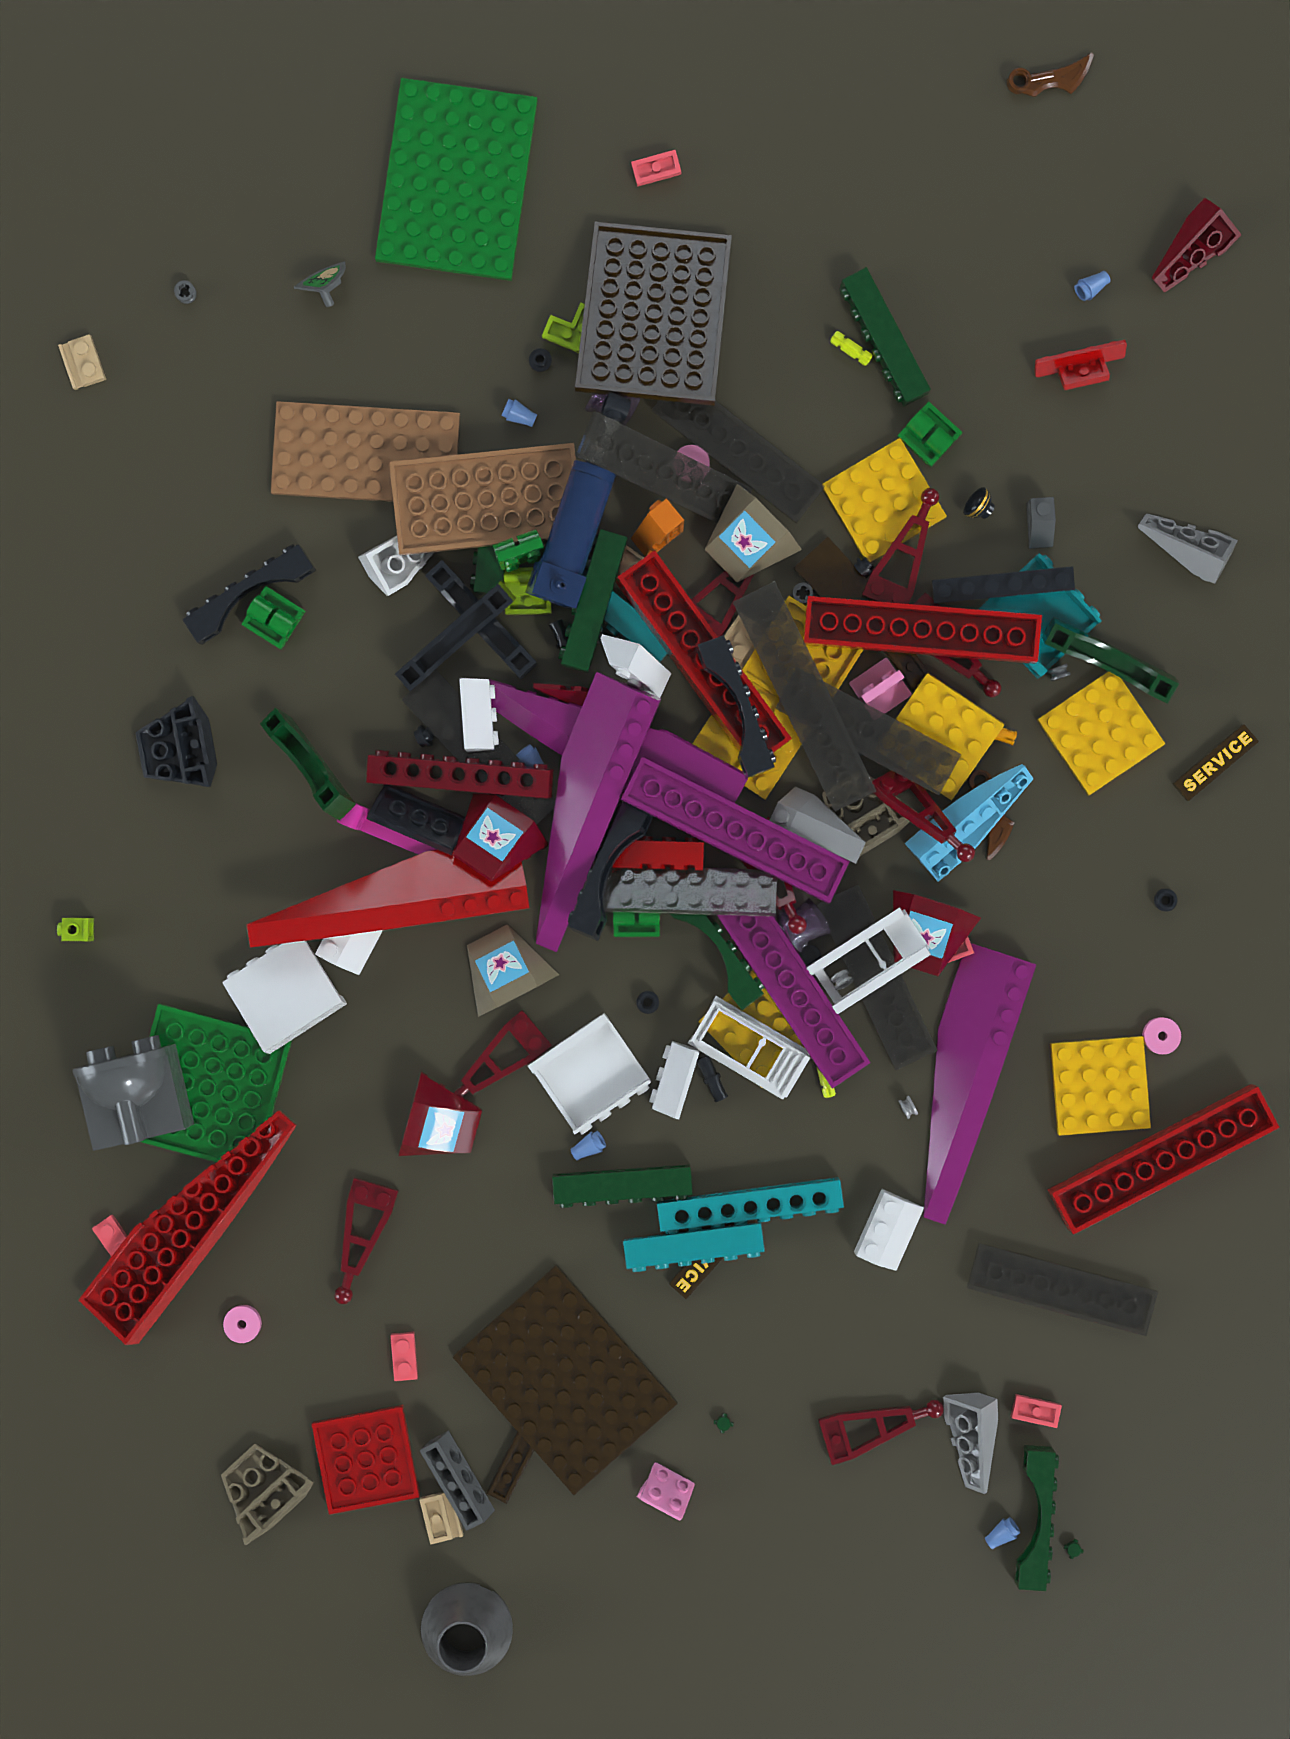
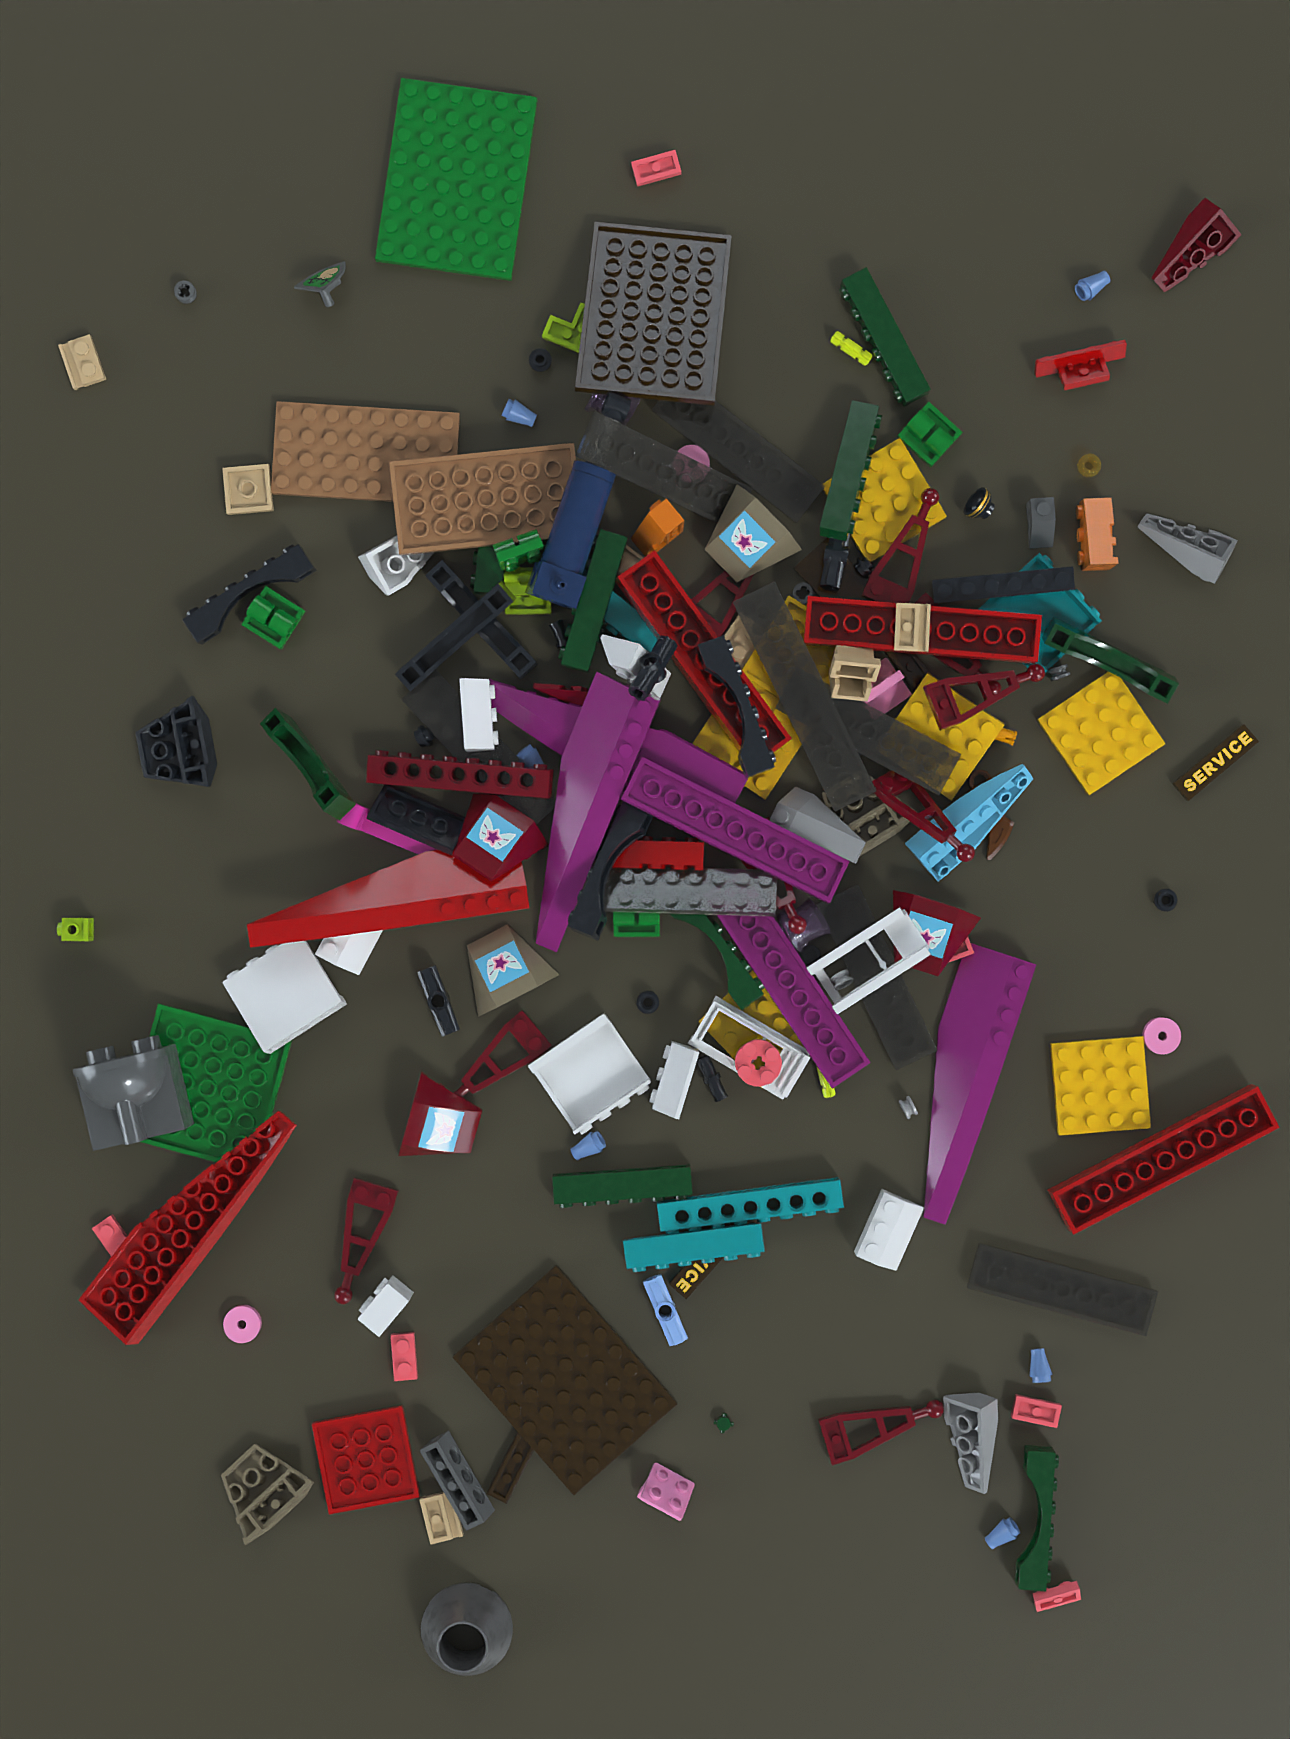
reddish brown piece [1007,53,1094,97] -> none
dark green piece [1063,1539,1084,1559] -> none
none -> tan plate [223,464,274,515]
none -> white brick [358,1275,414,1337]
none -> black piece [417,965,460,1037]
none -> black piece [628,635,678,701]
none -> light blue piece [643,1274,688,1346]
none -> coral plate [735,1039,782,1087]
none -> dark green brick [820,400,882,541]
none -> black piece [820,534,850,591]
none -> tan plate [829,645,881,702]
none -> tan plate [894,603,931,652]
none -> dark red plate [923,664,1045,731]
none -> medium blue cone [1030,1348,1053,1383]
none -> coral plate [1032,1581,1081,1612]
none -> orange wedge [1076,498,1119,571]
none -> clear yellow plate [1078,454,1101,477]

